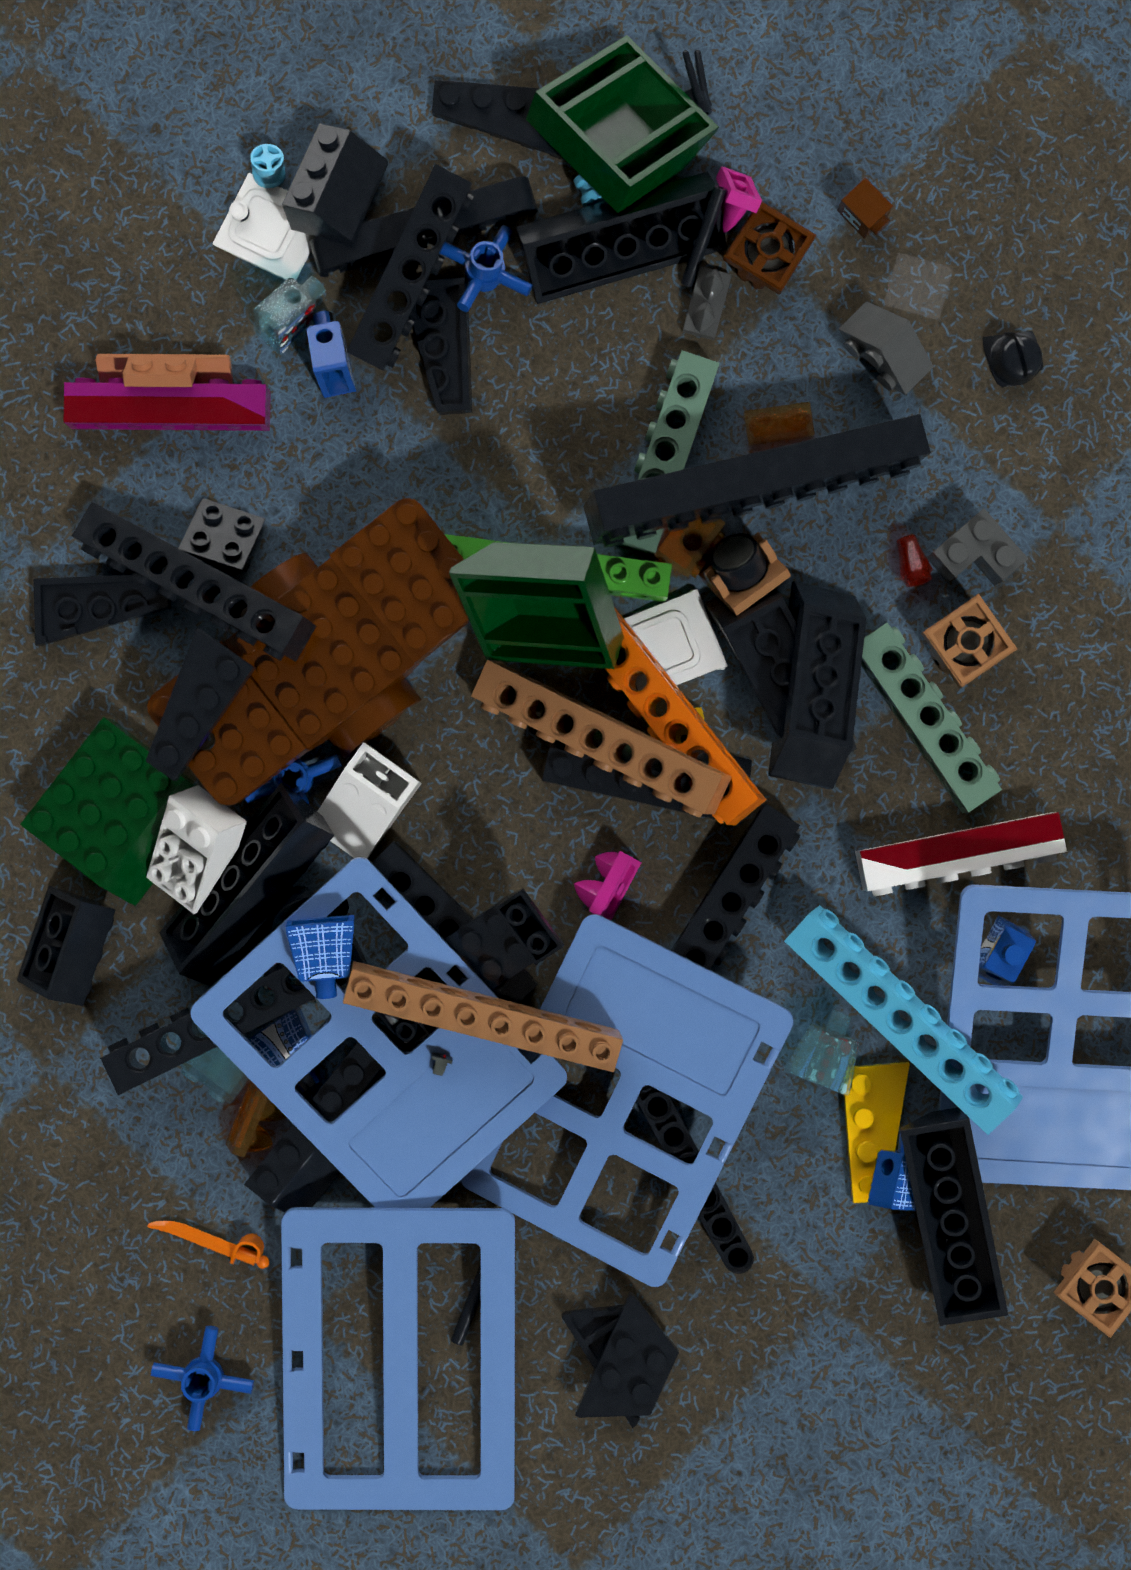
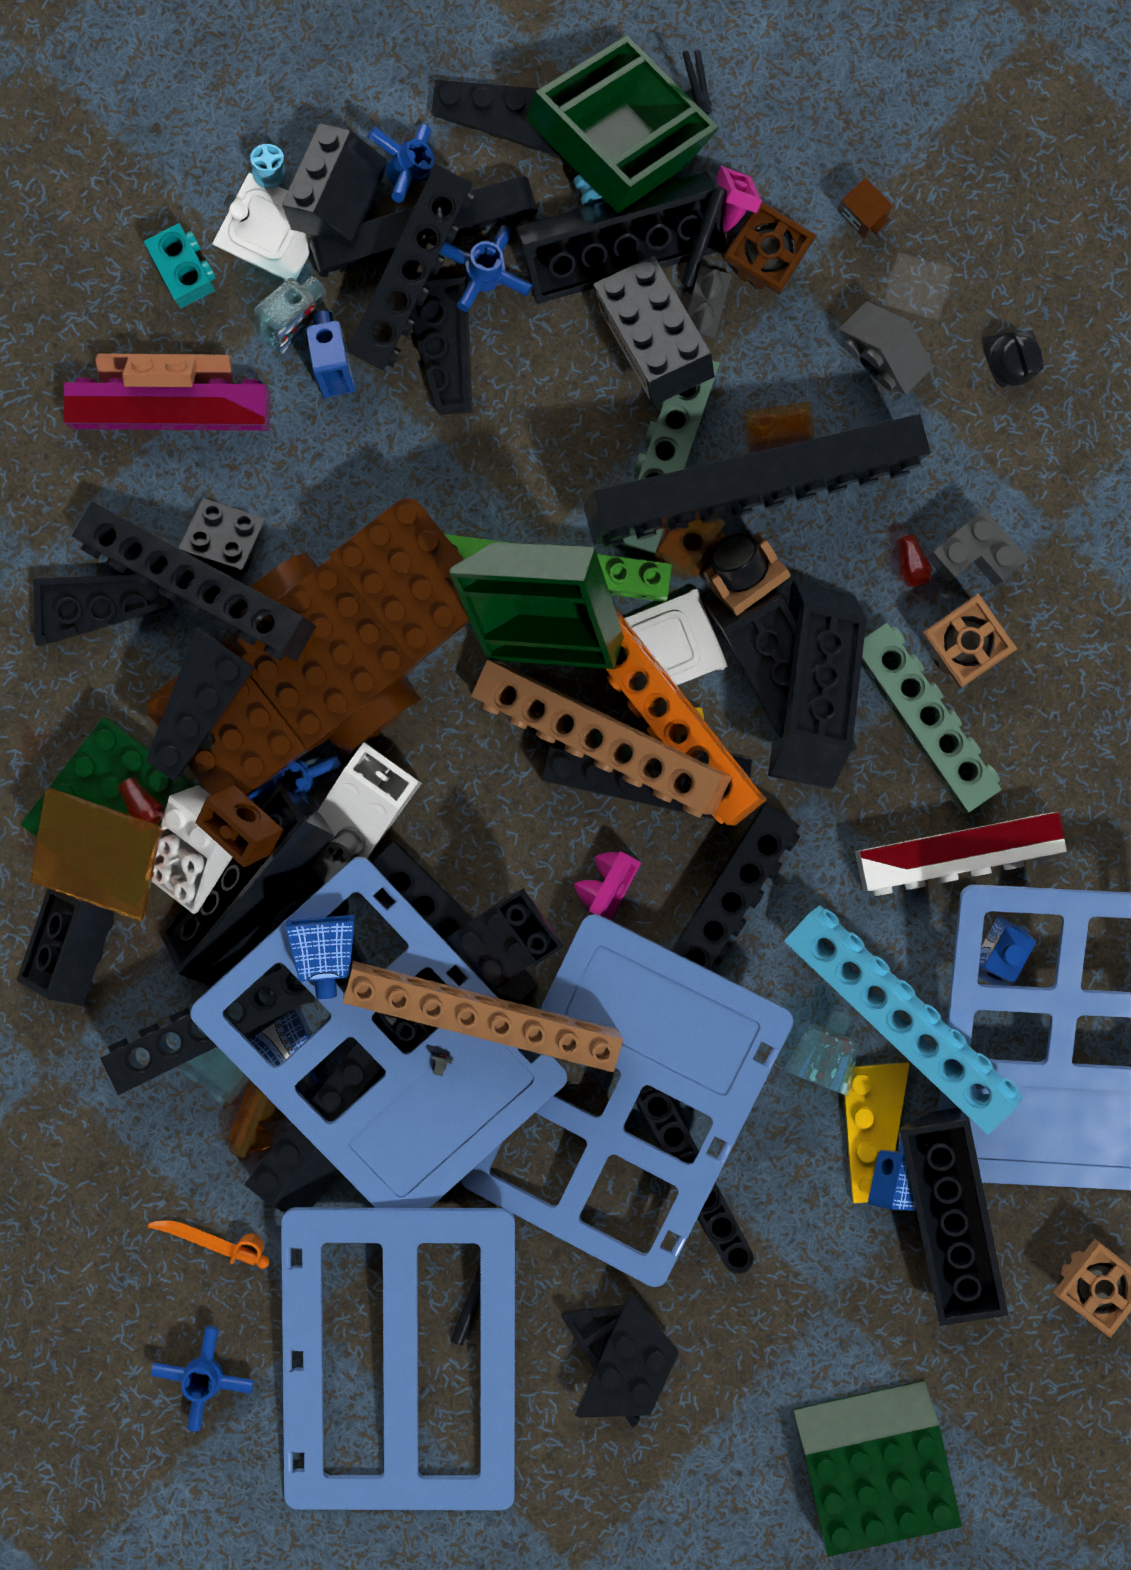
none -> clear orange piece [30,788,162,921]
none -> clear red cone [117,777,164,830]
none -> teal brick [144,223,216,309]
none -> reddish brown brick [195,786,283,867]
none -> dark grey piece [307,827,365,885]
none -> blue bar [367,124,435,203]
none -> black brick [593,256,715,406]
none -> dark green slope [793,1380,962,1557]

